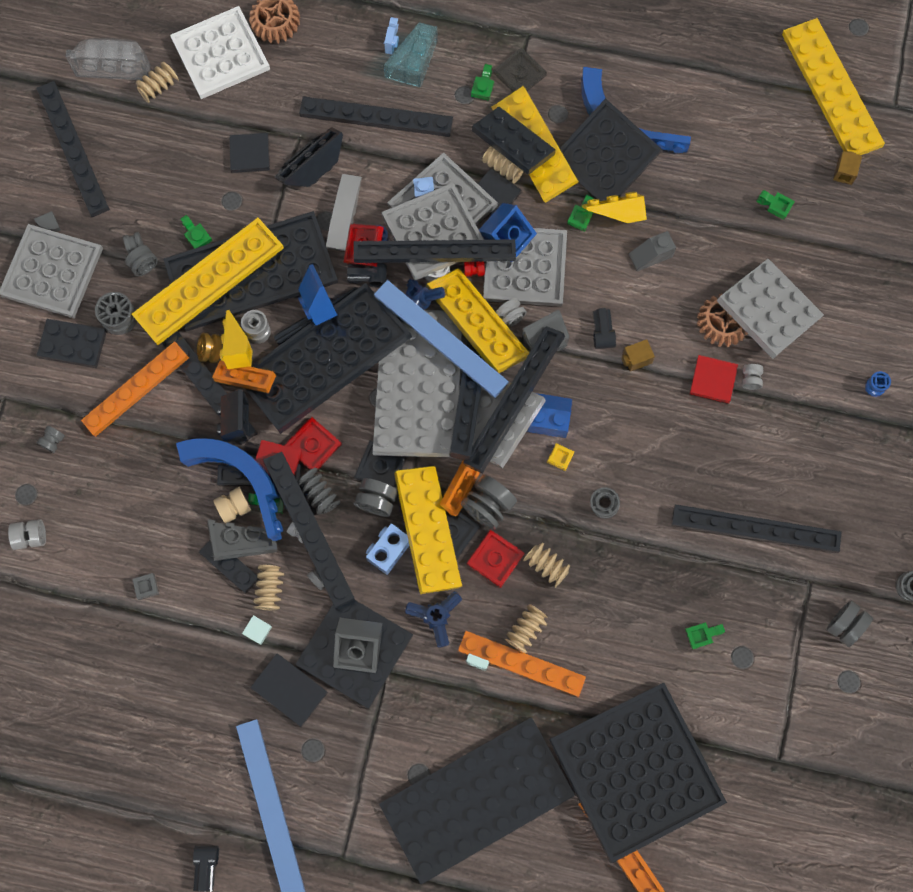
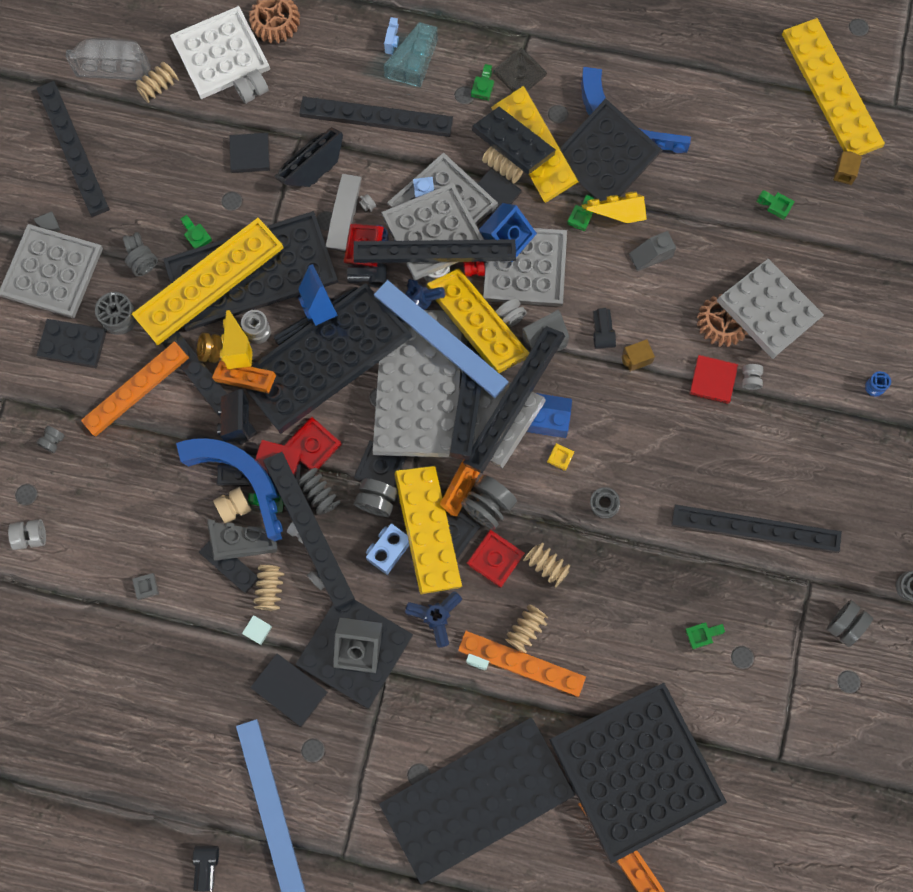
none -> light grey wheel [233,69,269,104]
none -> light grey plate [359,194,376,212]

